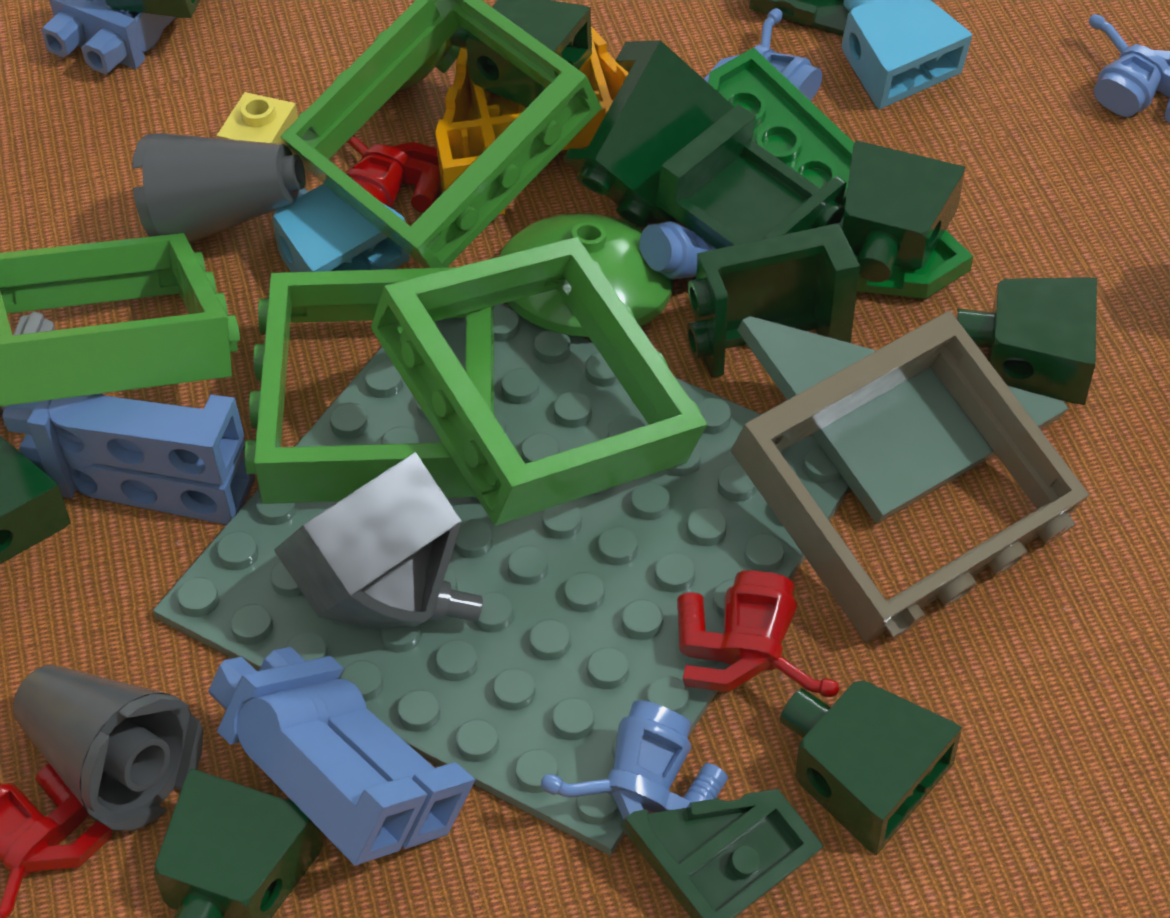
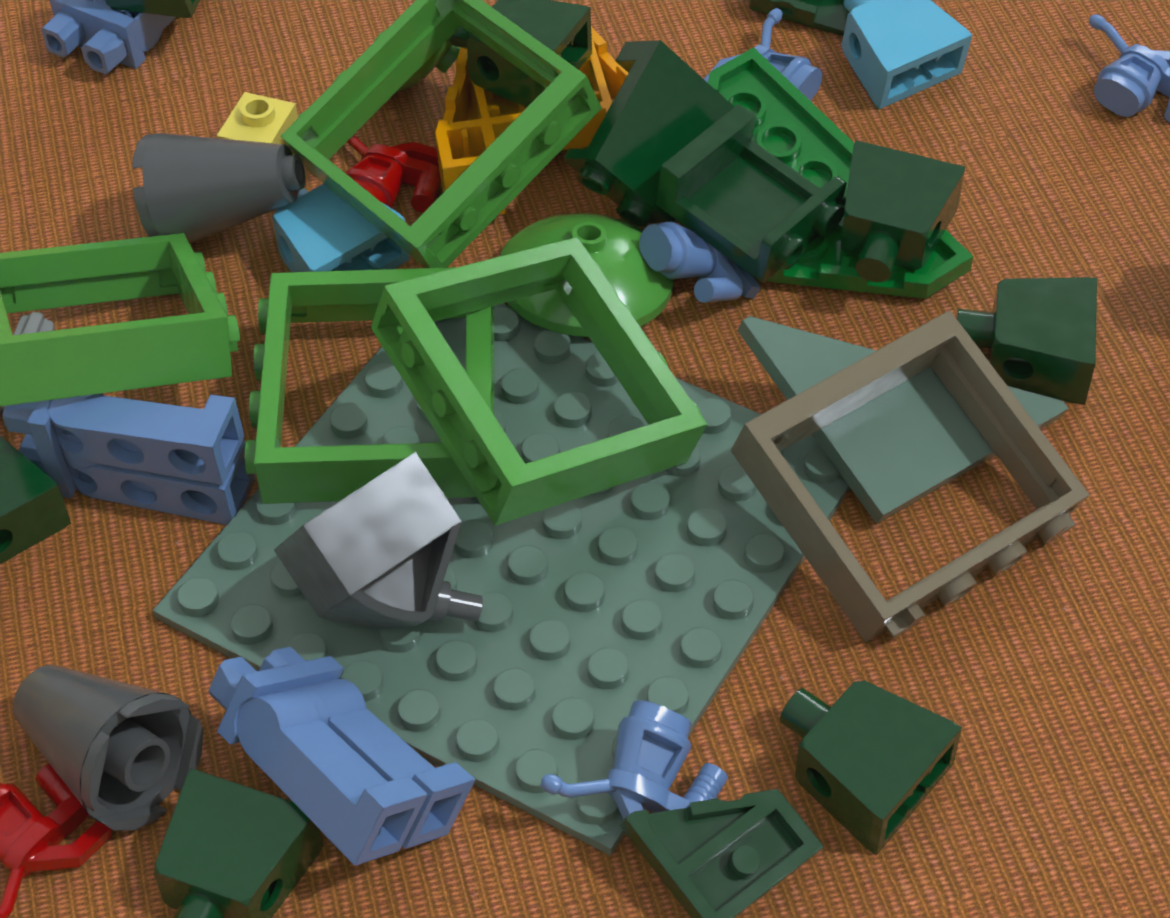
red piece [677,570,840,697] -> none
dark green panel [687,223,860,378] -> none

